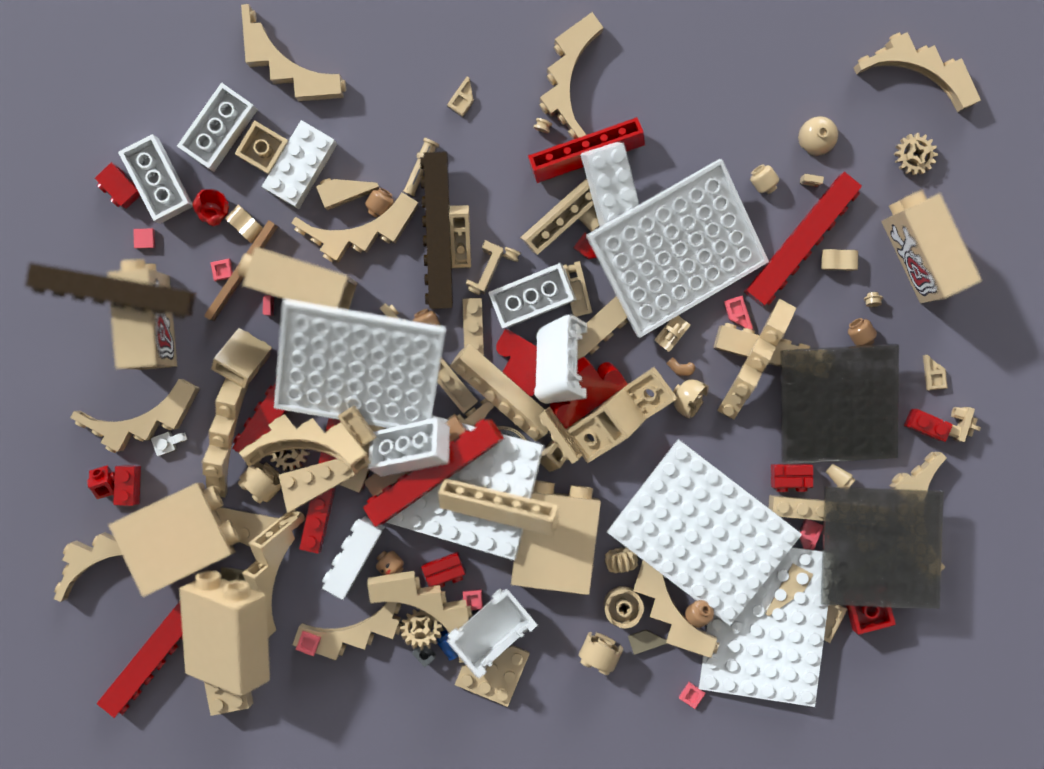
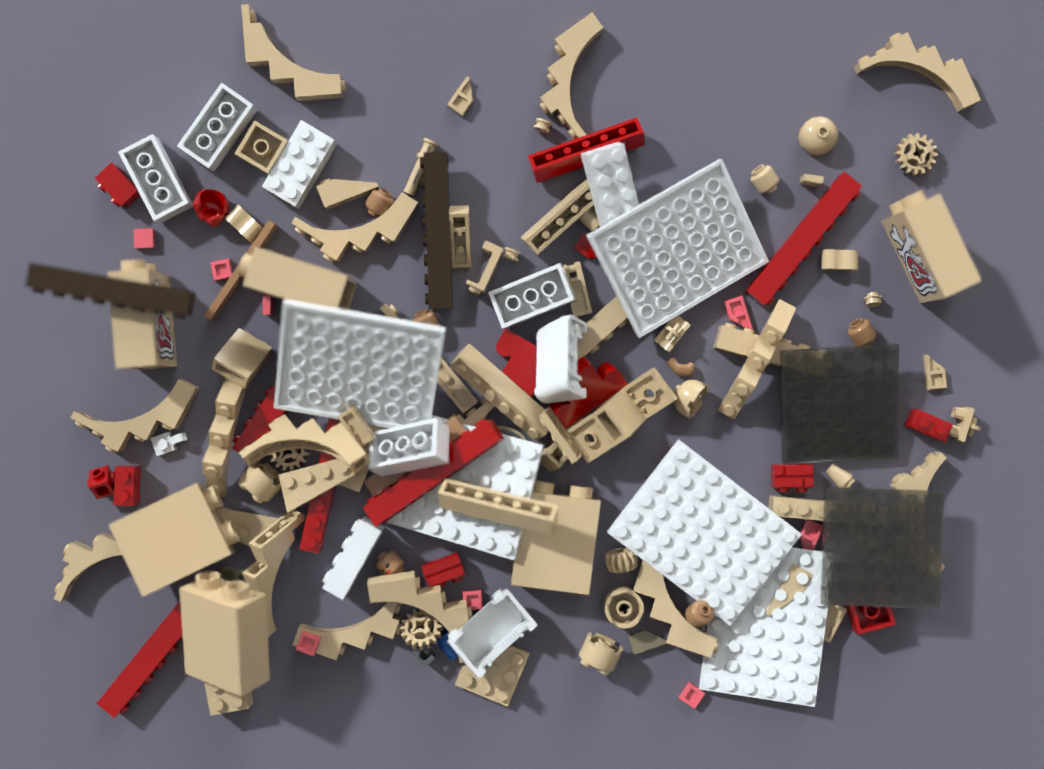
tan plate [463,298,484,356] -> none

